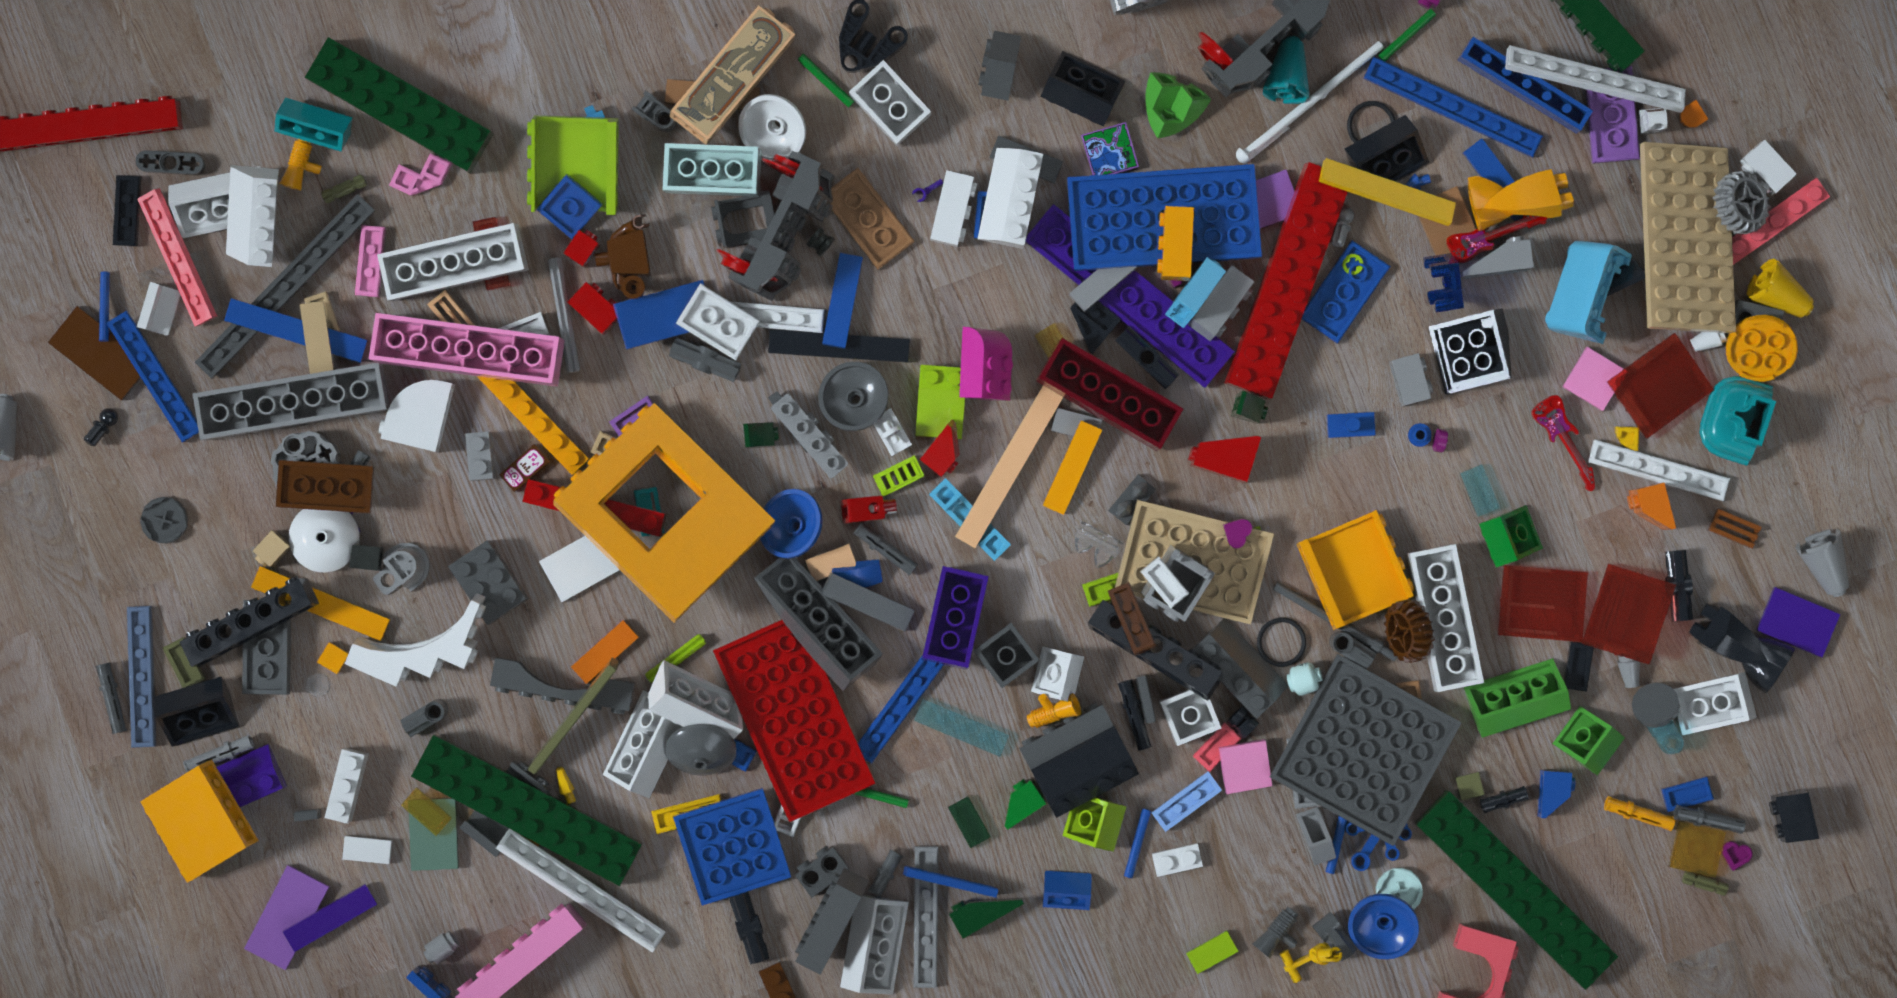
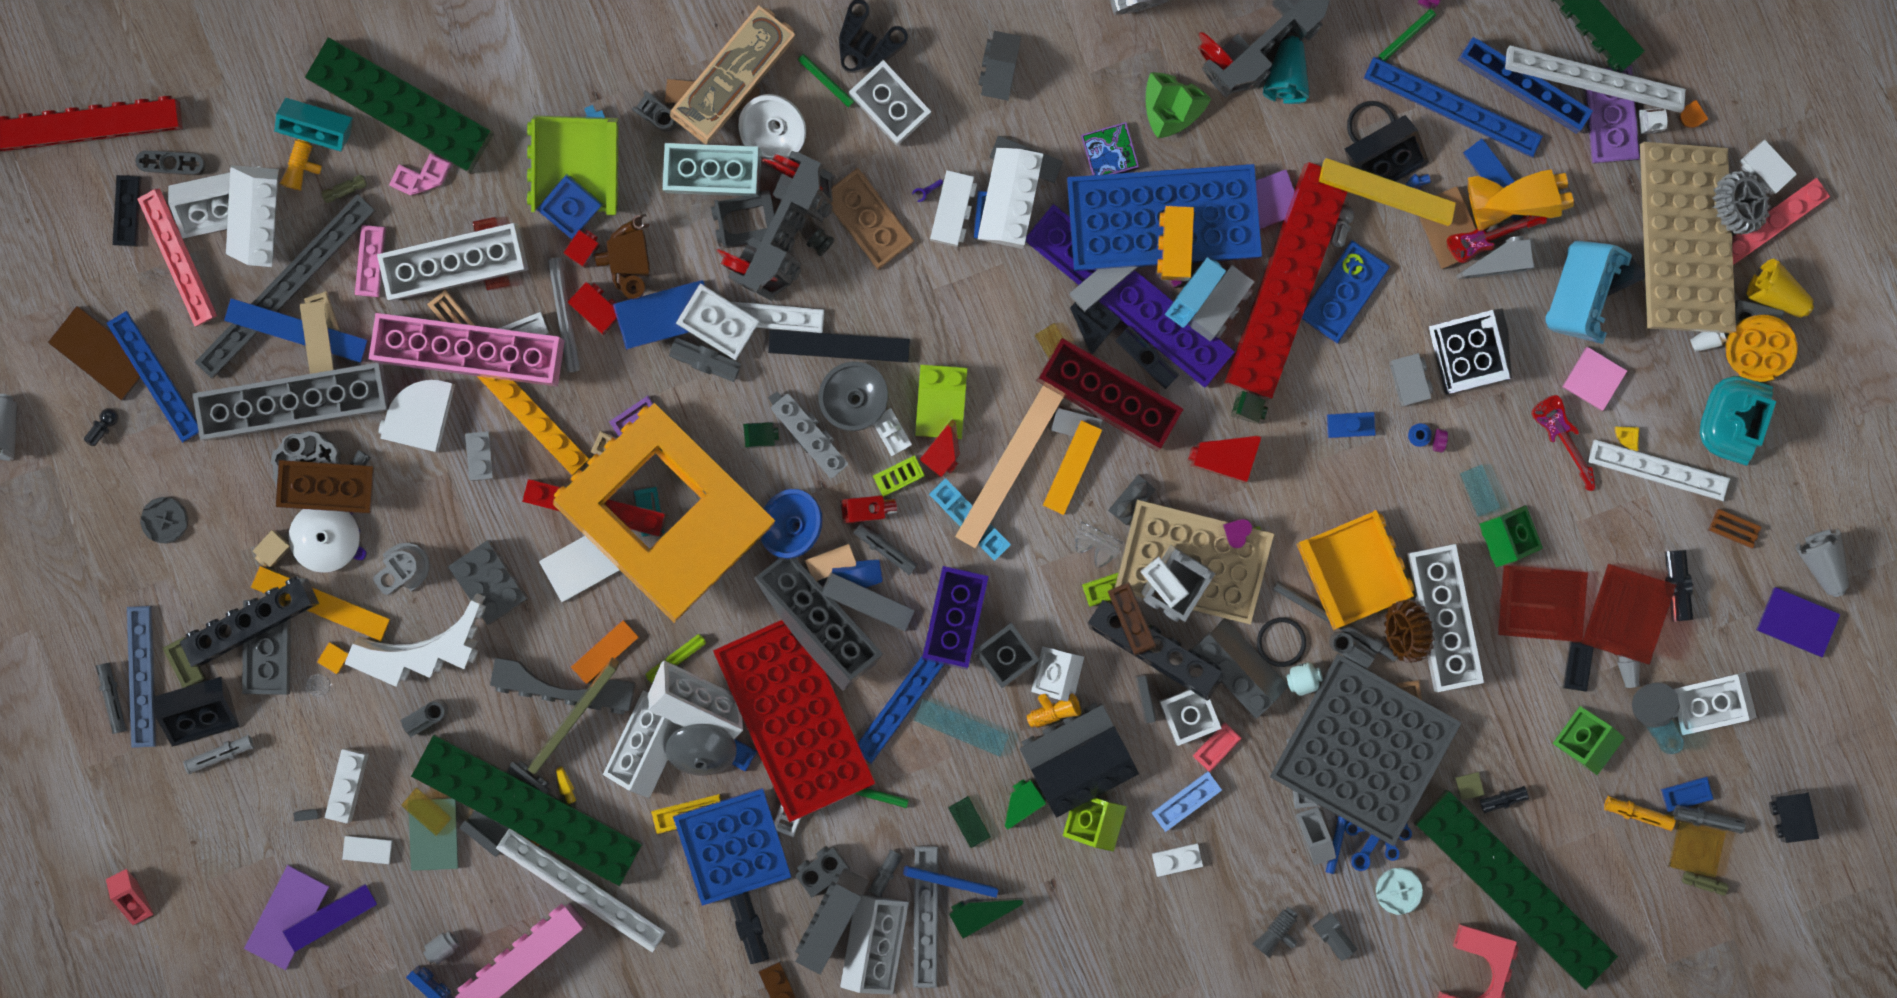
blue bar [99,271,110,342] -> none
white panel [137,282,181,336] -> none
light orange panel [140,759,259,883] -> none
dark purple slope [217,744,288,808] -> none
pearl dark grey panel [349,545,384,571] -> none
tile [499,444,550,492] -> none
blue tile [822,253,863,349] -> none
dark pink brick [959,327,1013,401] -> none
black slope [1040,51,1125,127] -> none
blue panel [1043,871,1092,910] -> none
black pin [1117,679,1152,751] -> none
blue bar [1124,808,1151,879] -> none
lime tile [1186,930,1239,974] -> none
bright pink tile [1219,739,1272,794] -> none
black wheel [1227,706,1259,739] -> none
white bar [1236,41,1384,164] -> none
yellow pin [1279,942,1342,983] -> none
blue dish [1348,894,1419,959] -> none
clear blue panel [1423,253,1464,313] -> none
bright green slope [1464,658,1571,738] -> none
blue slope [1537,770,1576,818] -> none
clear red piece [1607,333,1714,439] -> none
orange slope [1627,483,1676,530] -> none
black hips [1688,603,1795,693] -> none
magenta tile [1721,841,1753,871] -> none
none -> coral slope [106,869,154,925]

